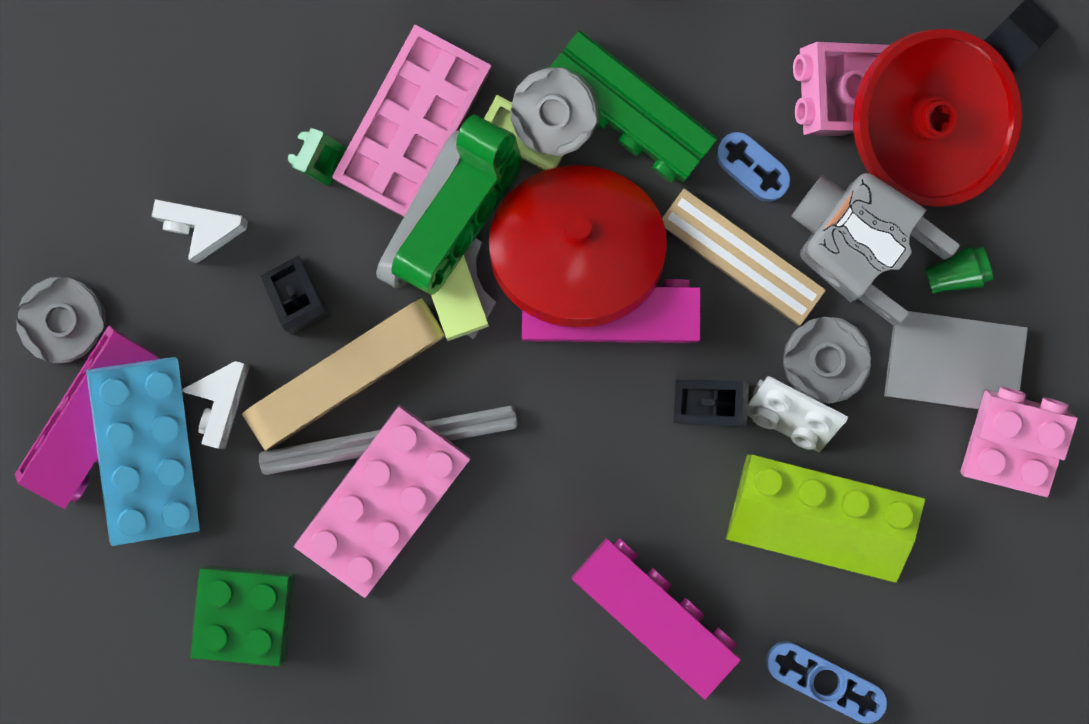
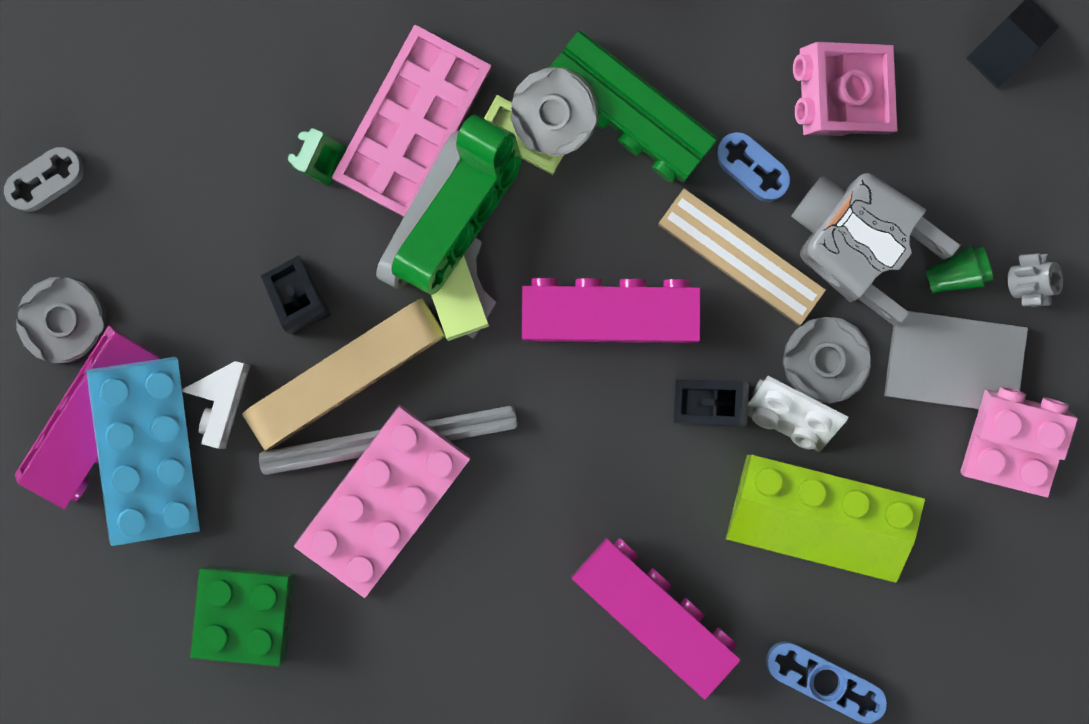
white slope [152,199,248,263] -> none
red dish [489,165,667,328] -> none
red dish [853,29,1022,207] -> none
none -> light grey beam [4,147,84,212]
none -> light grey gear [1008,253,1063,307]

